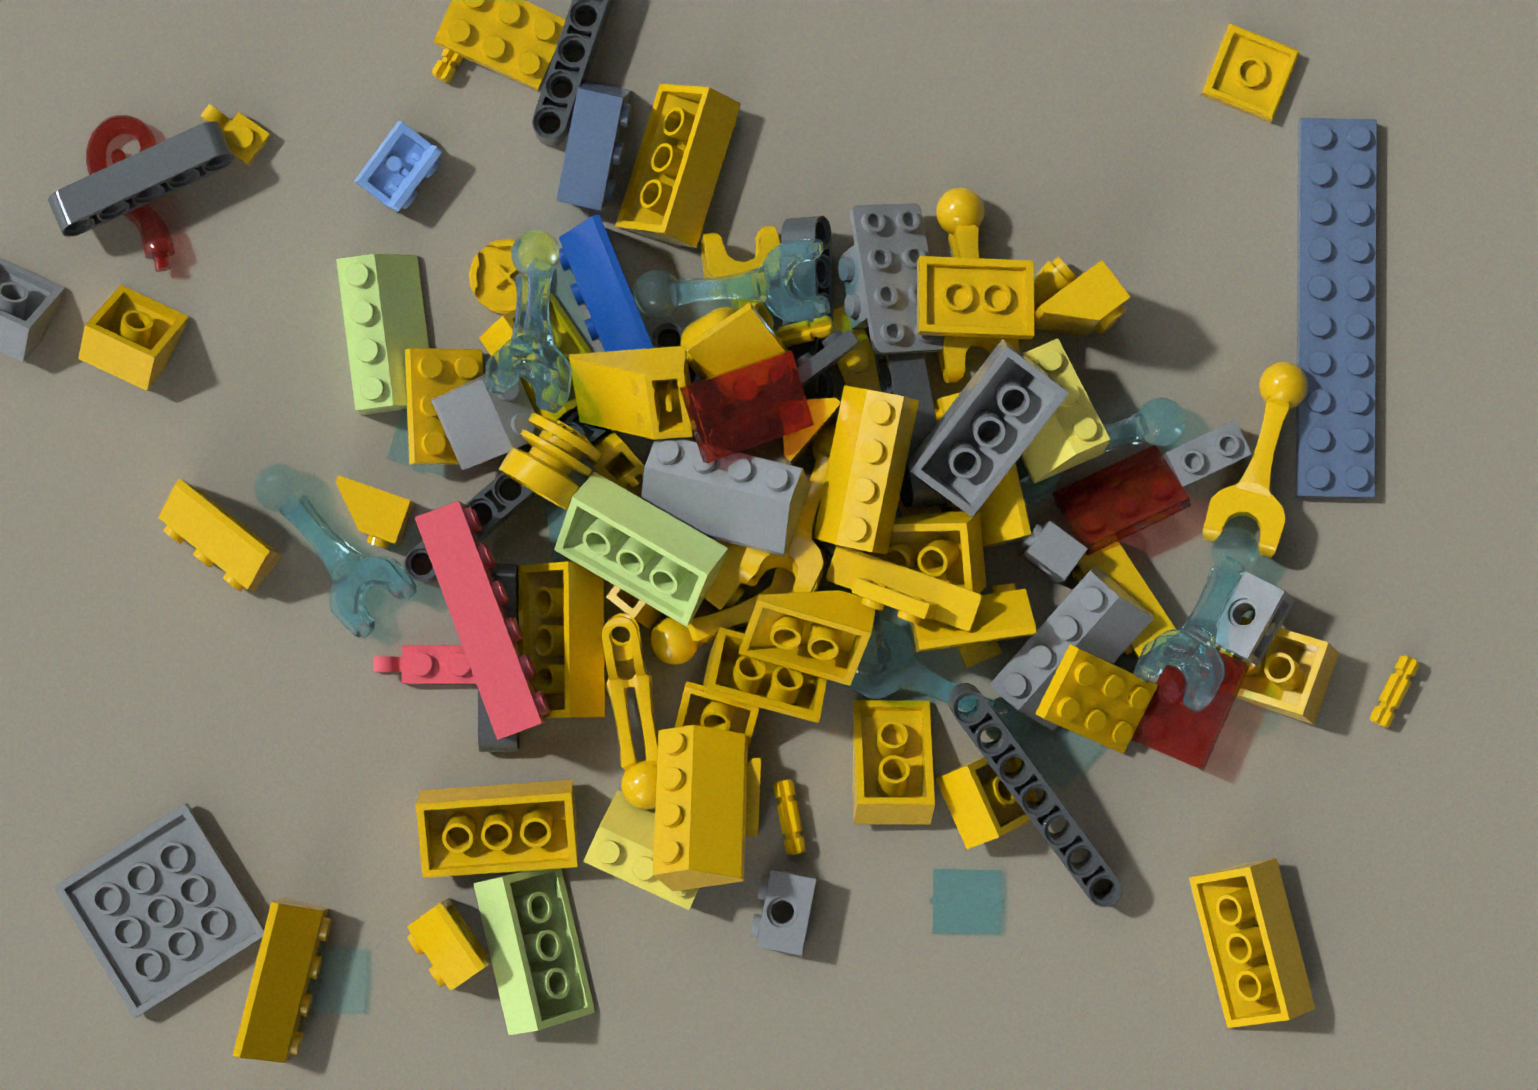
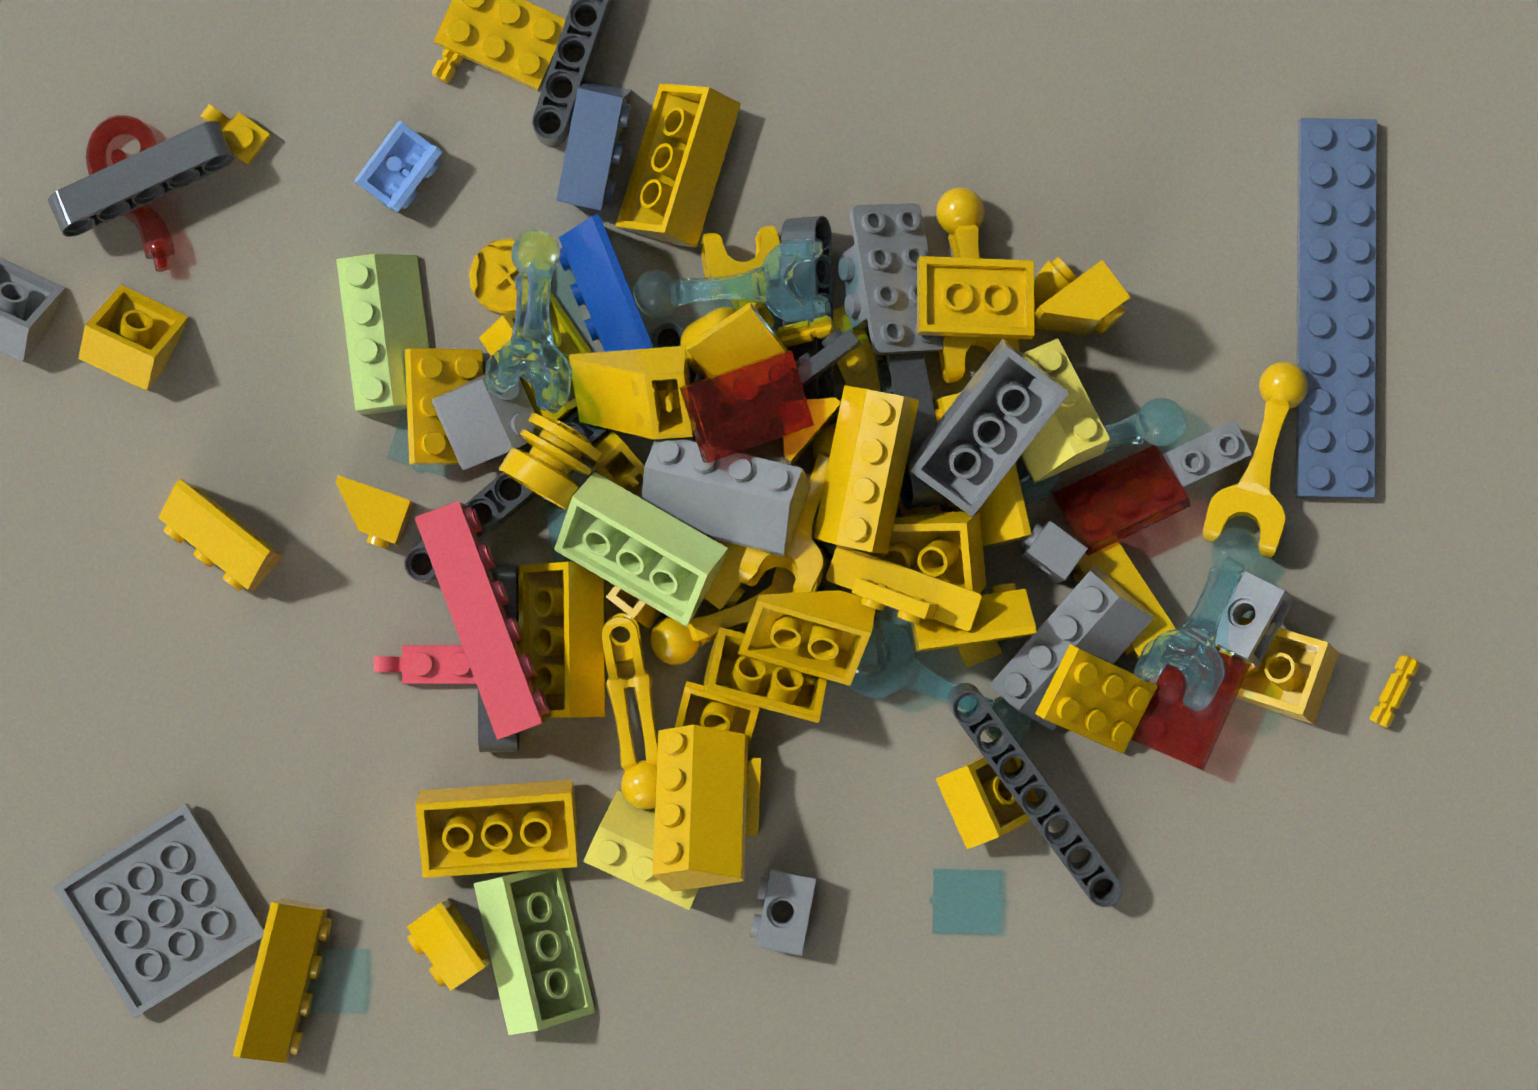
clear light blue piece [254,463,417,639] -> none
yellow axle [773,779,806,855] -> none
yellow slope [852,700,935,825] -> none
clear light blue piece [1019,723,1103,790] -> none
yellow slope [1189,858,1316,1028] -> none
yellow tile [1201,23,1300,123] -> none

